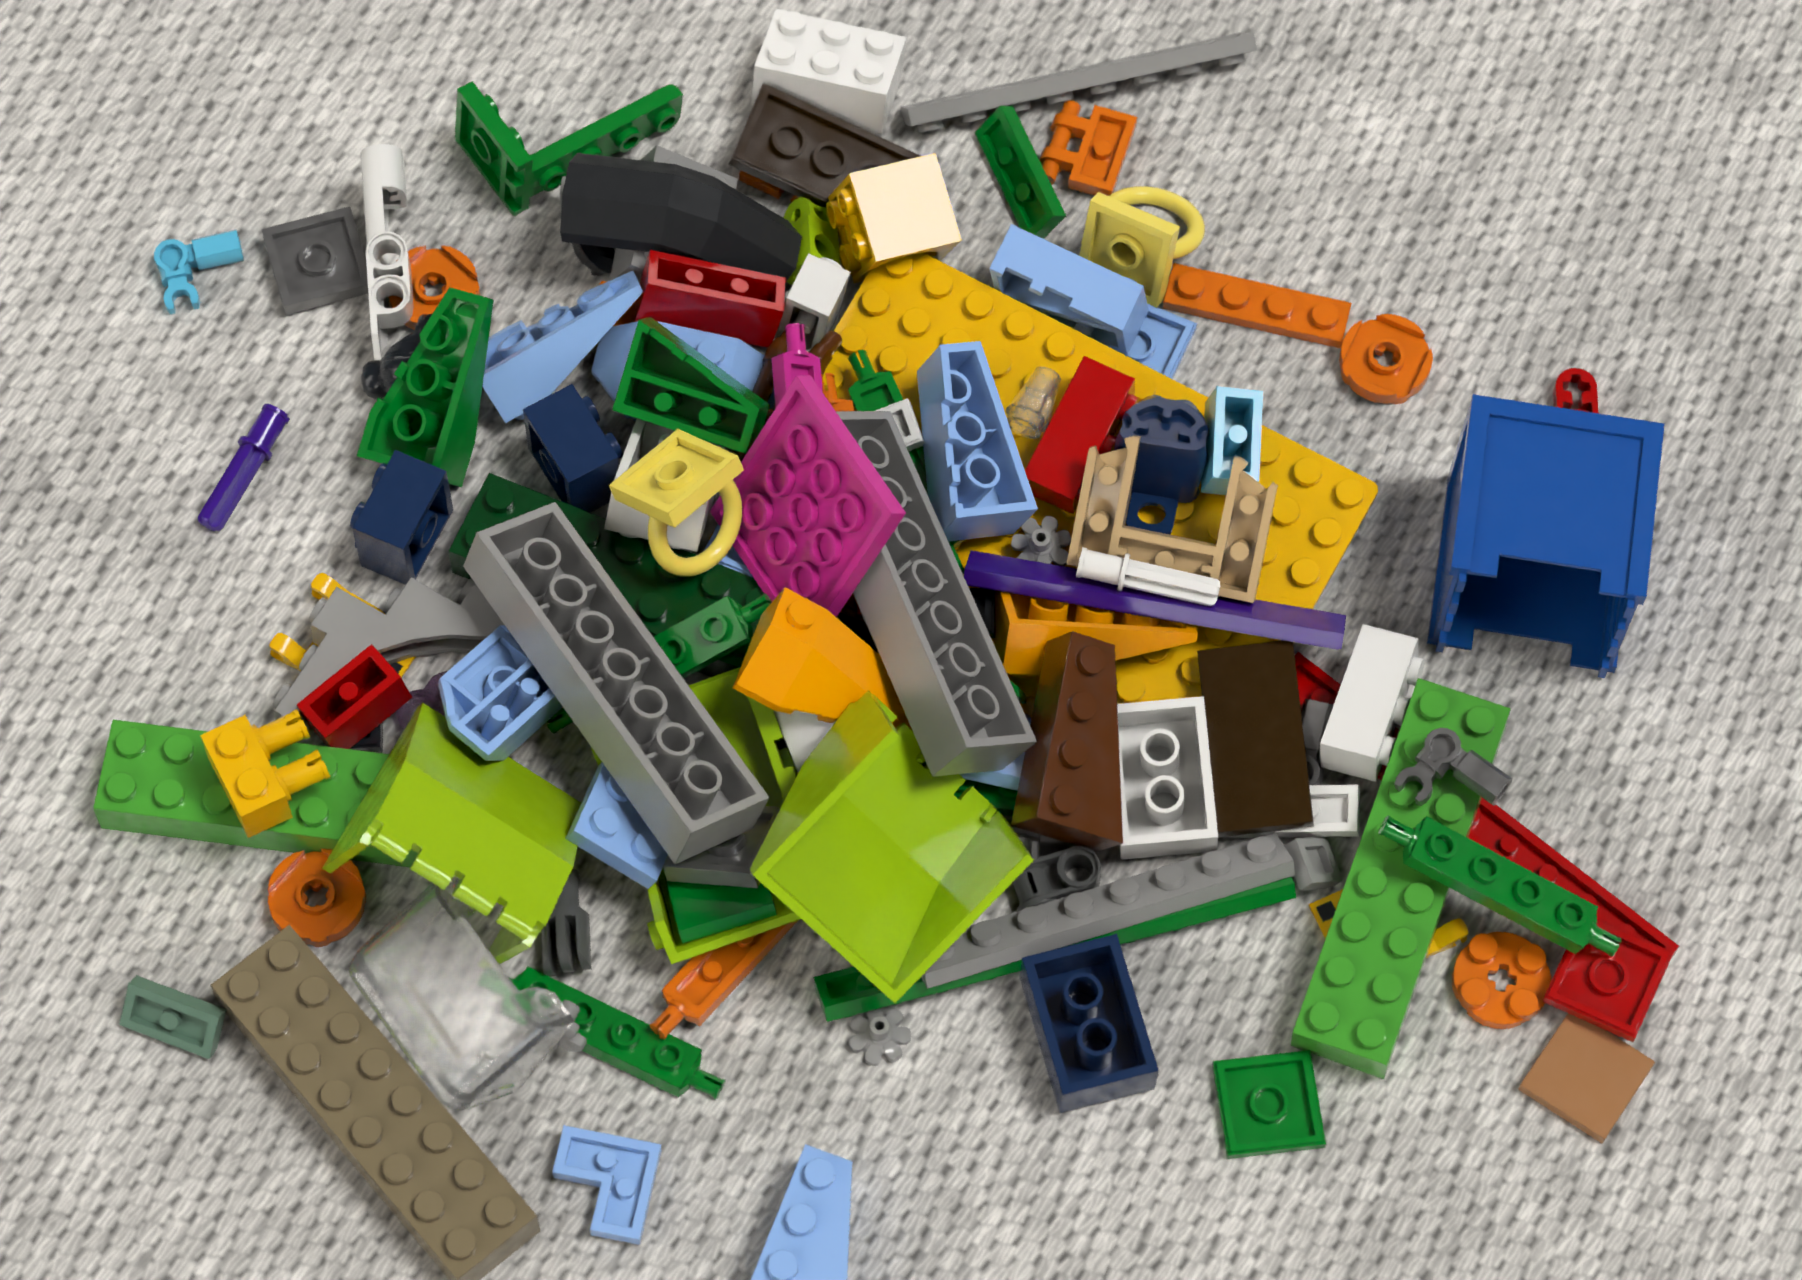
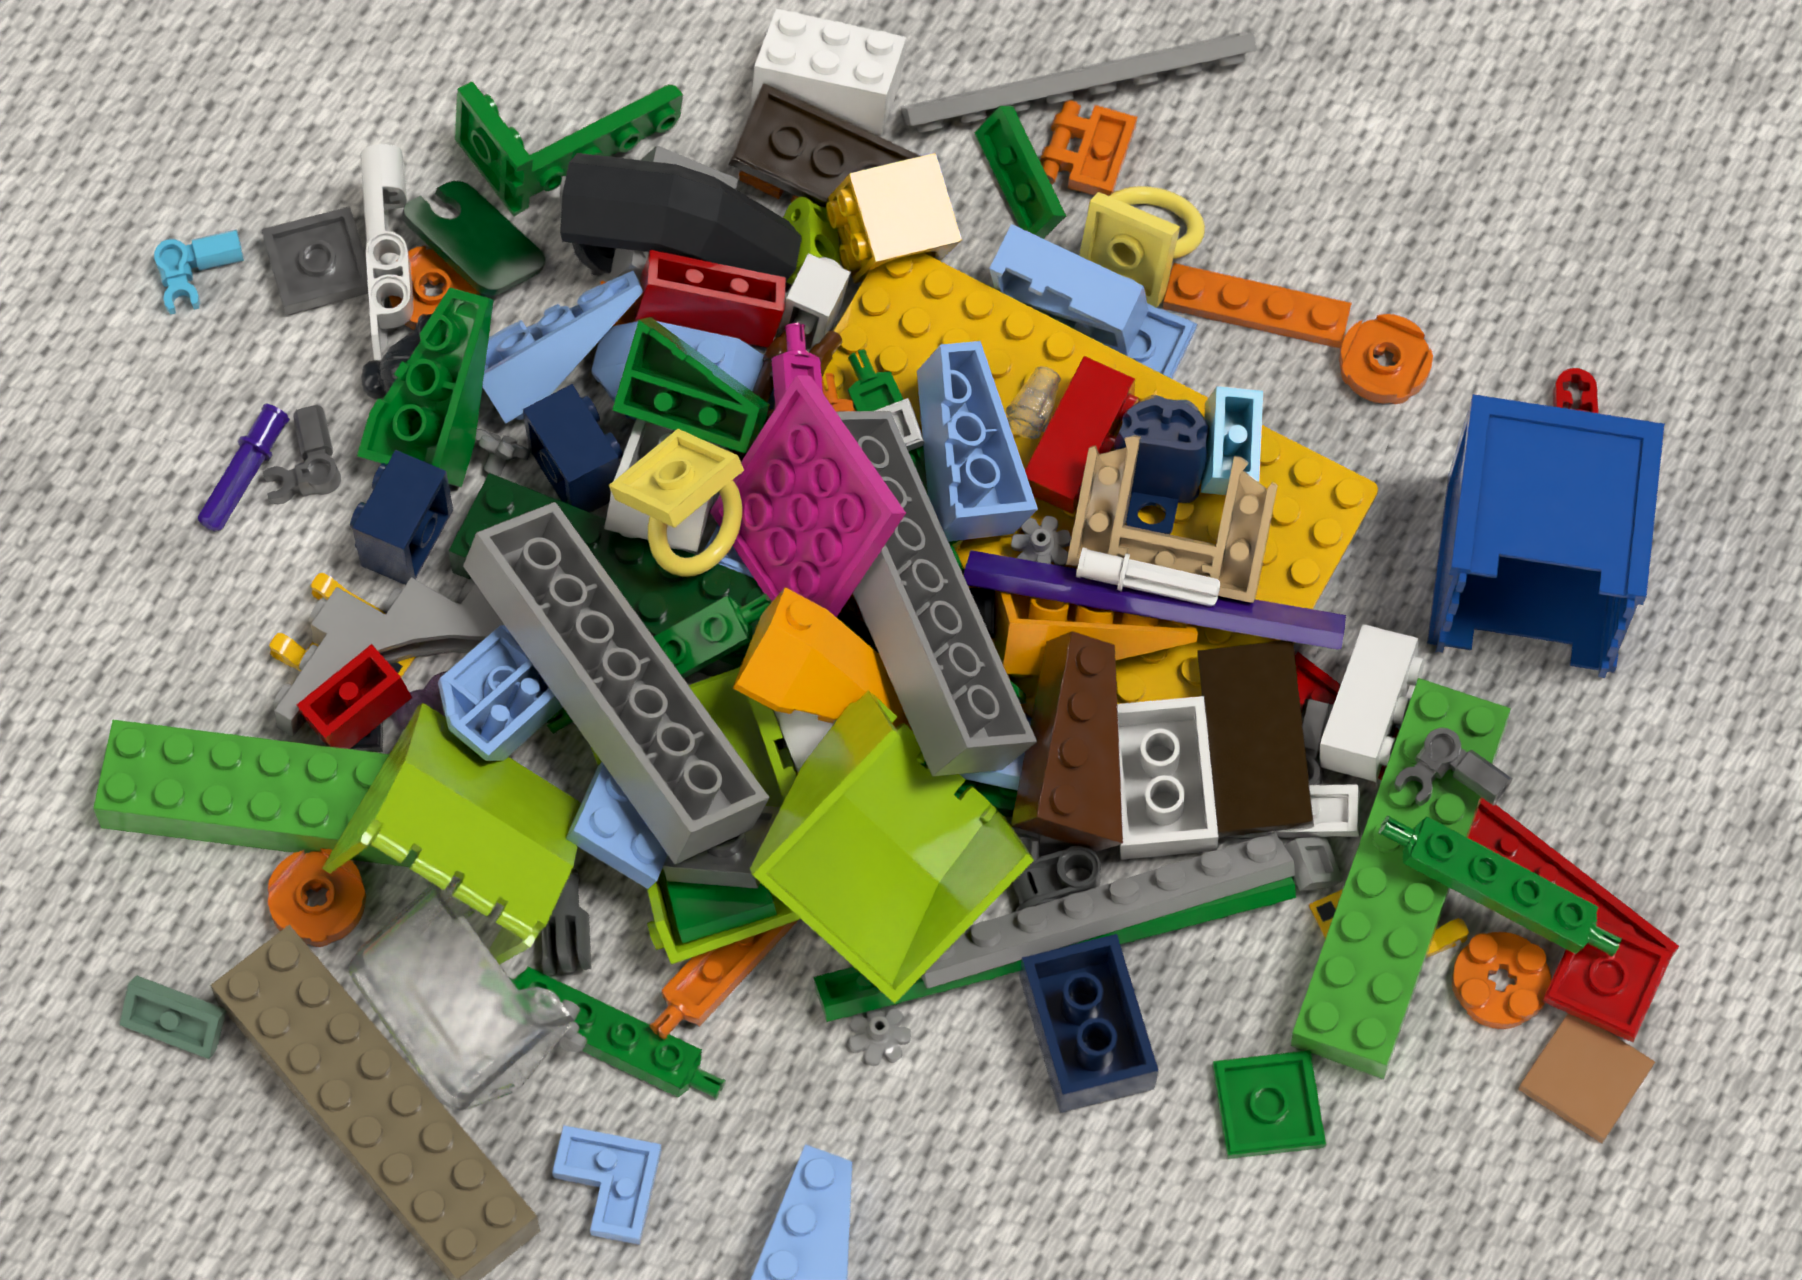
yellow brick [200,709,330,838] -> none
none -> flat silver bar [263,405,341,504]
none -> dark green piece [402,181,546,296]
none -> light grey plant [476,429,531,476]

